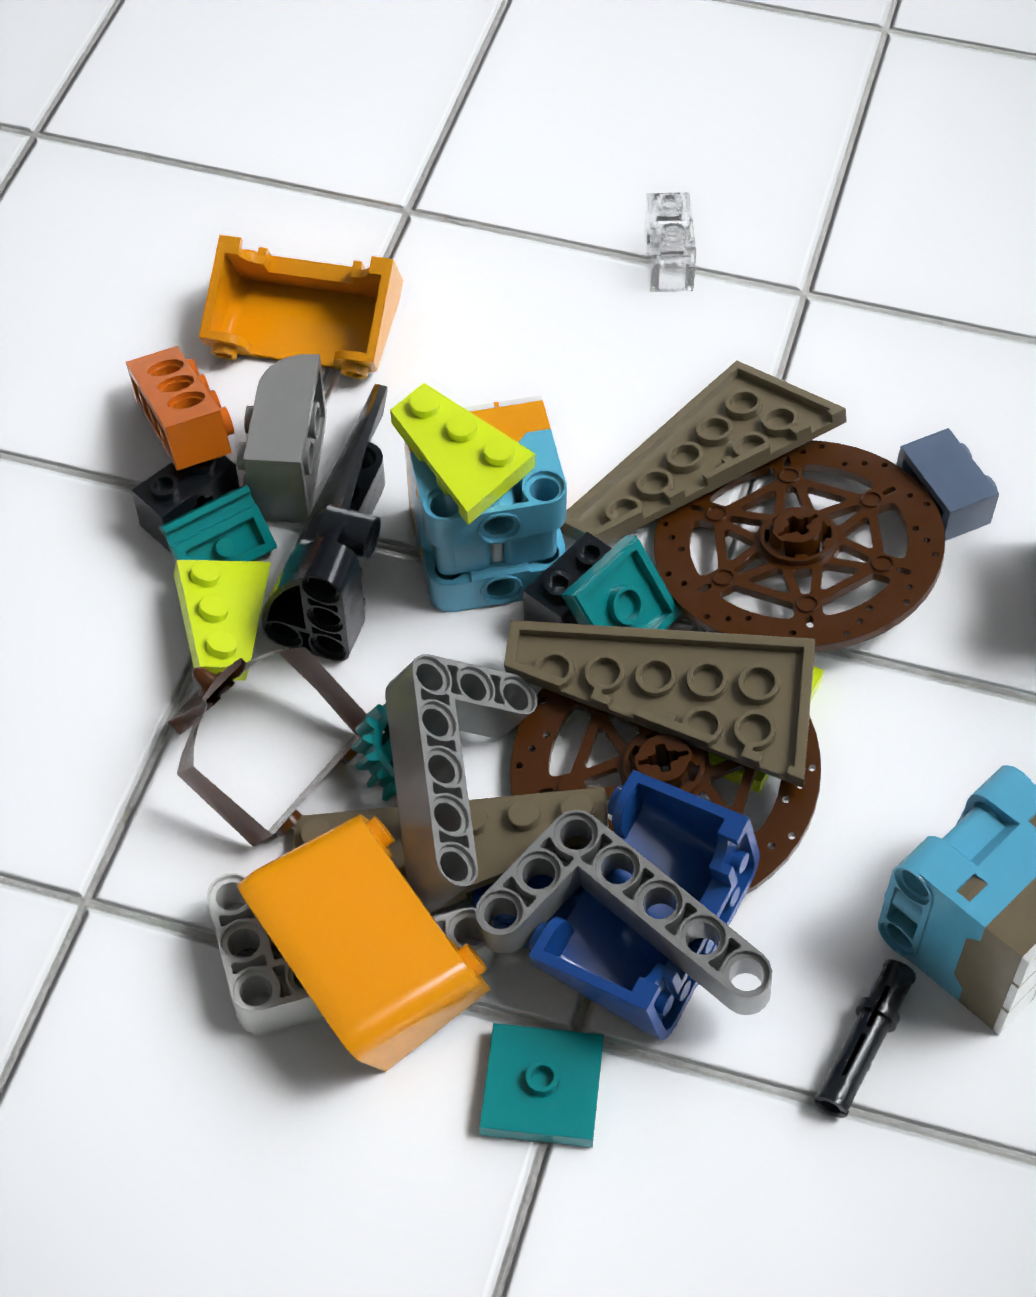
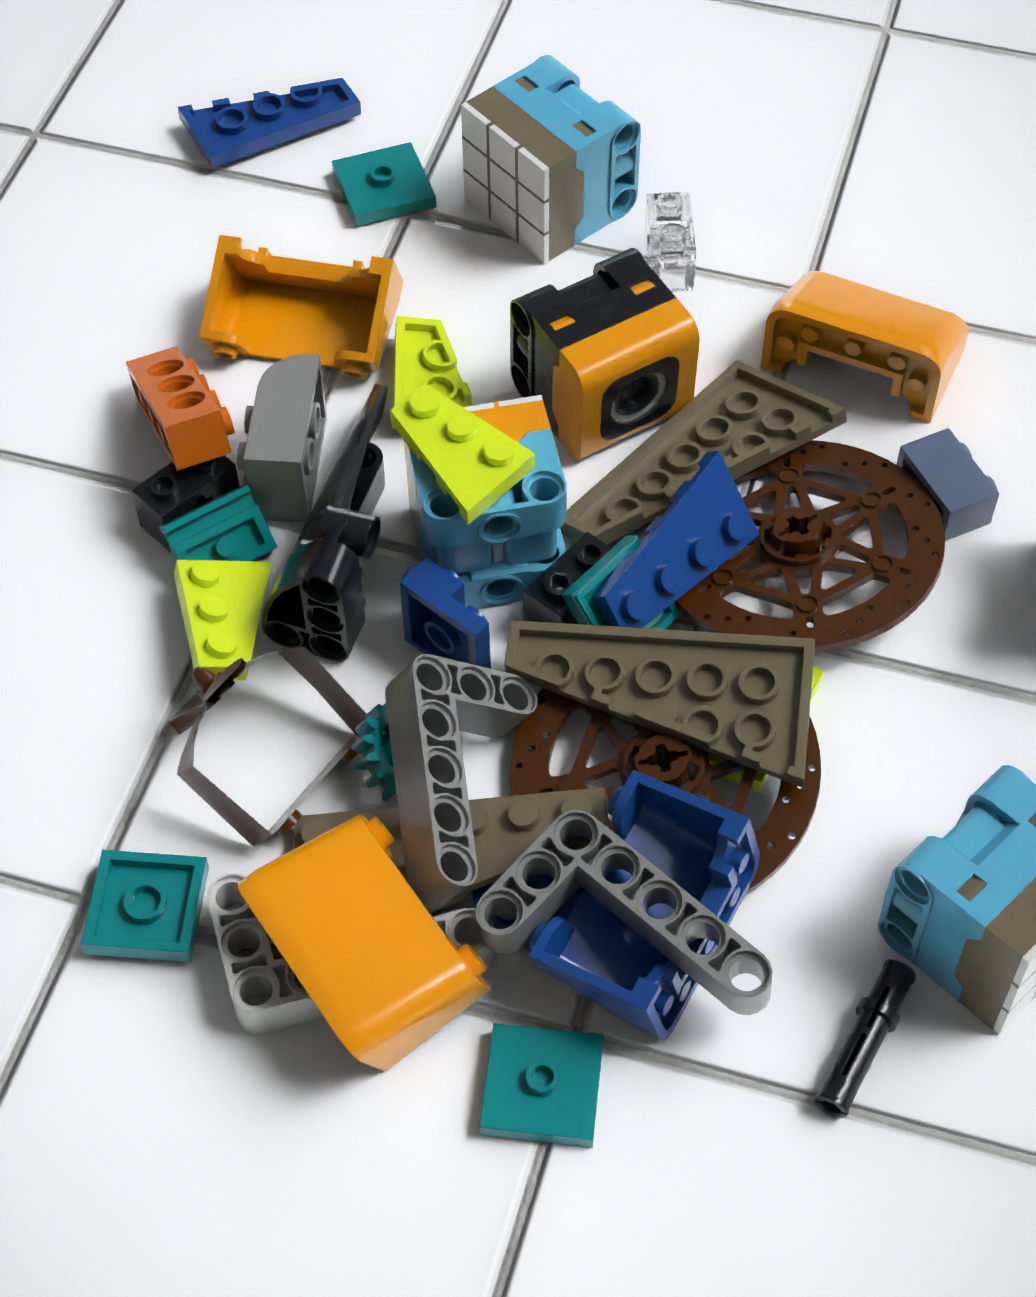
none -> teal plate [81,849,209,962]
none -> blue wing [177,77,362,169]
none -> teal plate [332,142,437,227]
none -> neon yellow wing [392,316,473,429]
none -> blue plate [399,557,491,669]
none -> piece [461,55,641,264]
none -> piece [510,248,700,460]
none -> blue wing [593,451,760,628]
none -> light orange windscreen [760,271,968,423]

